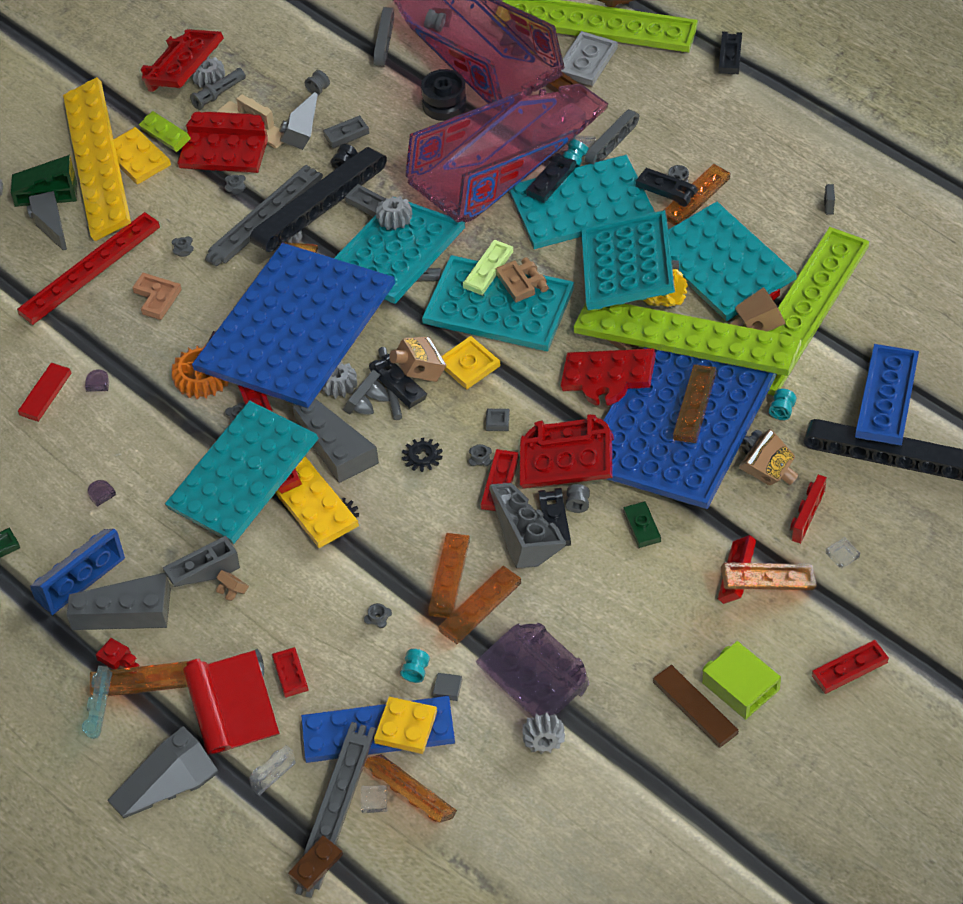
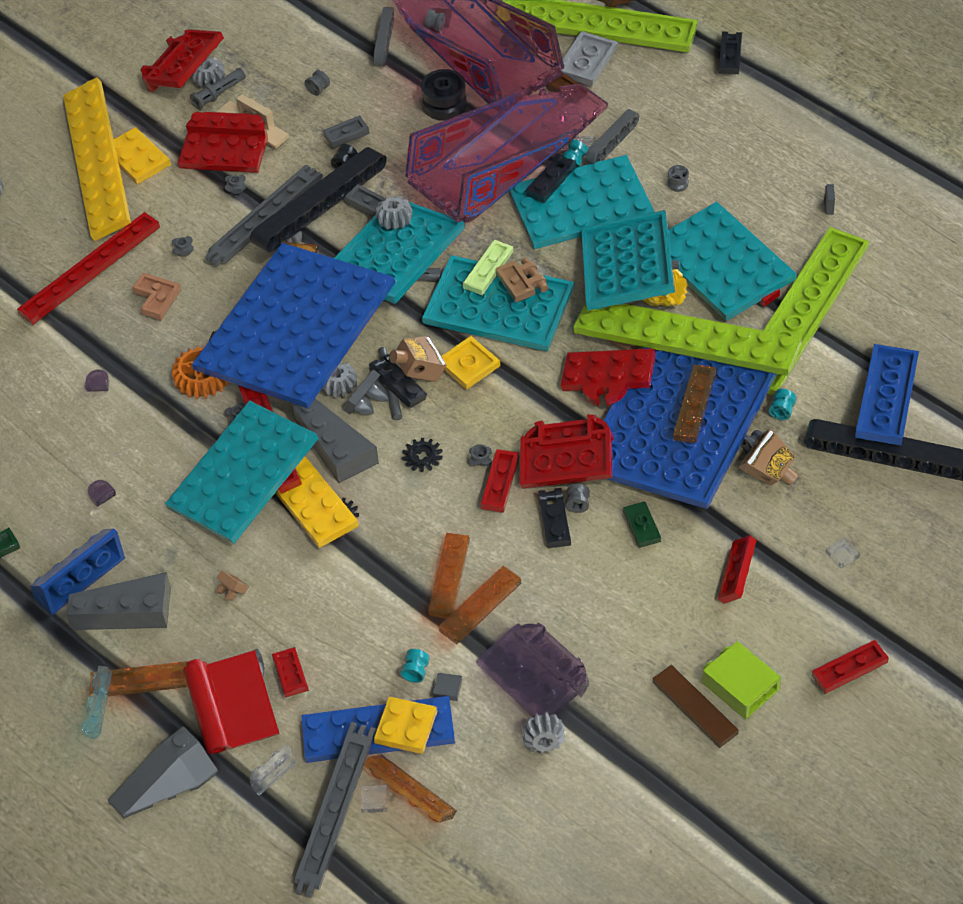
dark green wedge [11,155,78,207] -> none
red tile [18,362,72,422] -> none
dark grey slope [27,191,67,250] -> none
red plate [96,638,139,673] -> none
lime plate [138,111,191,152] -> none
dark grey slope [163,536,240,587] -> none
slope [279,92,318,150] -> none
reddish brown plate [288,835,343,892] -> none
dark grey plate [364,603,392,628] -> none
dark grey tile [486,409,510,431] -> none
dark grey wedge [489,483,566,568] -> none
black plate [636,167,698,207] -> none
clear orange plate [664,164,731,225] -> none
clear orange plate [721,563,817,590] -> none
medium nougat torso [729,288,785,331] -> none
red plate [790,474,827,544] -> none

